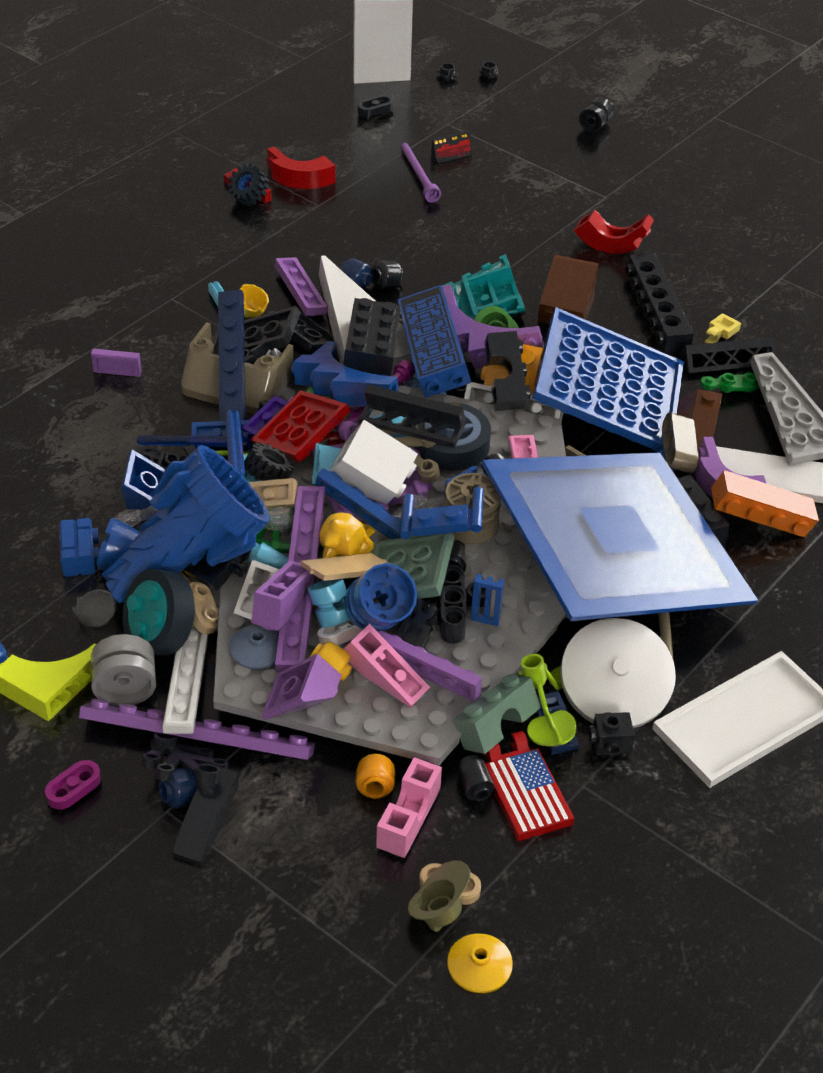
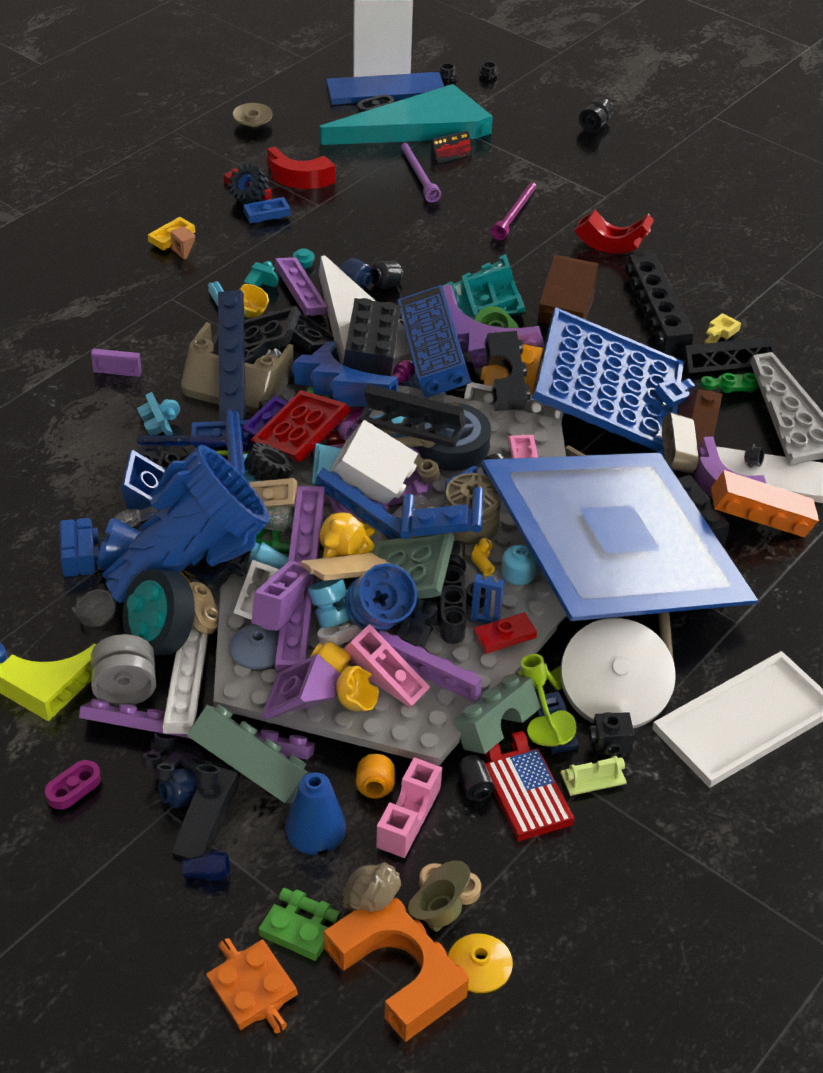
none -> medium azure hips [137,392,180,438]
none -> yellow plate [148,217,195,250]
none -> nougat slope [170,226,195,260]
none -> clear blue cone [182,849,230,881]
none -> sand green brick [187,704,309,804]
none -> orange plate [206,938,298,1033]
none -> dark tan dish [233,103,273,127]
none -> blue plate [243,197,291,223]
none -> teal piece [244,261,279,288]
none -> bright green plate [259,888,341,961]
none -> blue cone [285,772,346,855]
none -> teal plate [293,248,315,268]
none -> teal slope [319,84,493,145]
none -> orange arch [324,898,469,1042]
none -> blue tile [326,72,444,105]
none -> yellow hair [336,665,379,711]
none -> dark tan hair [342,862,401,912]
none -> yellow arm [471,538,495,576]
none -> red plate [473,612,537,654]
none -> magenta piece [491,182,536,240]
none -> medium azure head [501,544,538,586]
none -> yellowish green hinge [560,756,627,796]
none -> blue plate [654,378,696,408]
none -> black plate [744,444,765,468]

